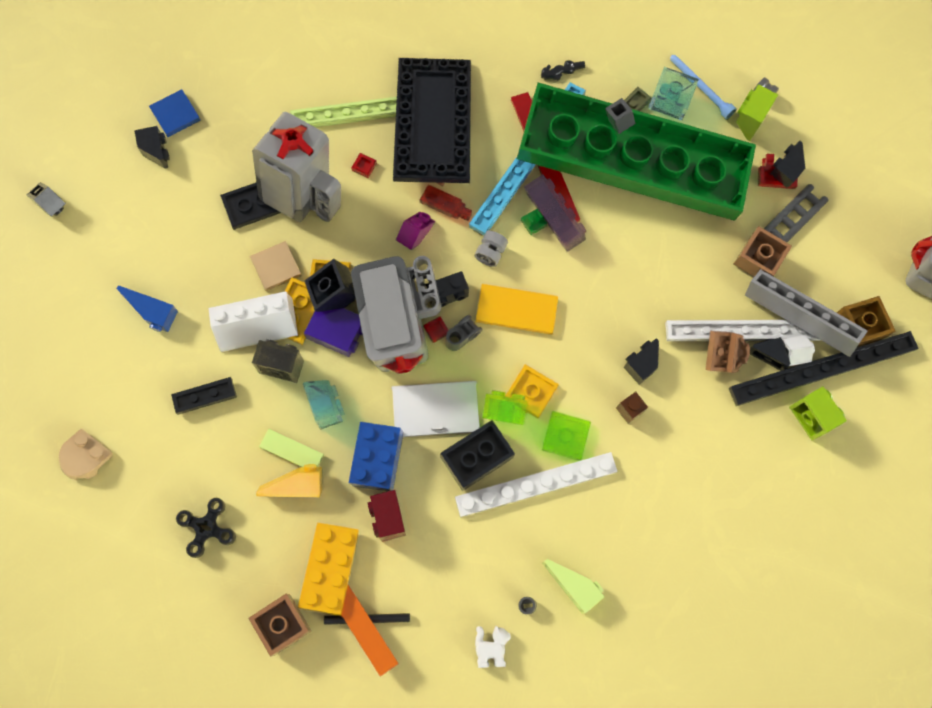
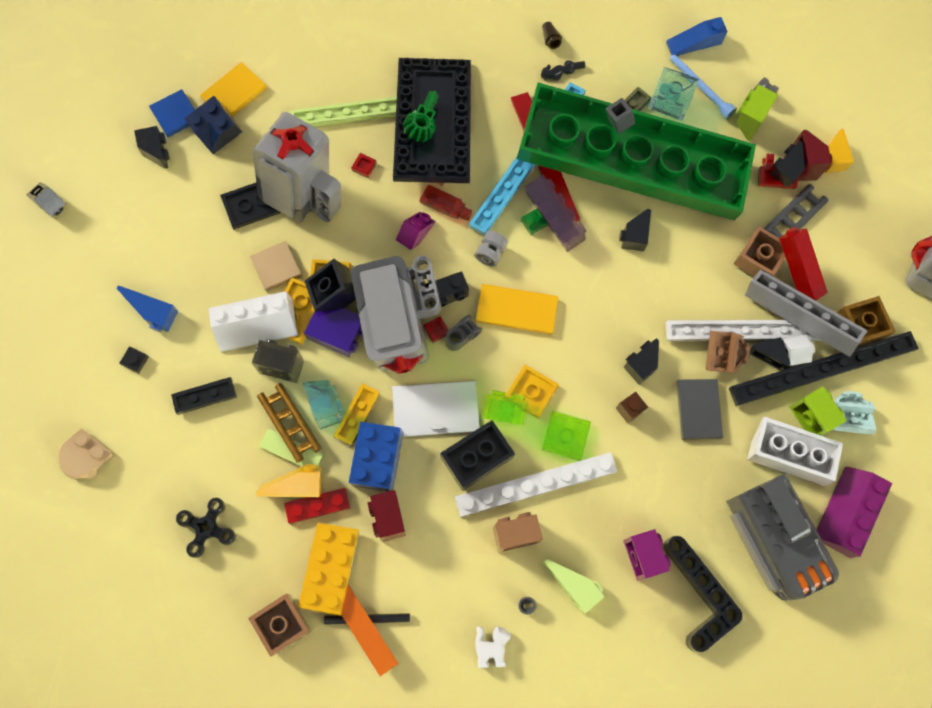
none -> black plate [119,346,149,374]
none -> dark blue slope [184,96,243,154]
none -> yellow tile [200,62,267,117]
none -> pearl gold bar [257,383,322,463]
none -> red plate [284,488,350,524]
none -> yellow plate [333,383,380,447]
none -> green gear [403,91,439,143]
none -> medium nougat brick [493,512,543,553]
none -> dark brown cone [542,22,562,49]
none -> black slope [619,209,651,252]
none -> magenta brick [623,529,671,581]
none -> black beam [663,536,742,652]
none -> blue slope [666,17,728,56]
none -> dark grey tile [676,379,723,440]
none -> dark grey piece [726,473,839,601]
none -> white slope [747,417,843,486]
none -> red brick [779,227,828,301]
none -> dark red slope [793,130,832,181]
none -> magenta slope [816,466,892,558]
none -> yellow slope [825,129,854,173]
none -> light aqua slope [833,391,876,435]

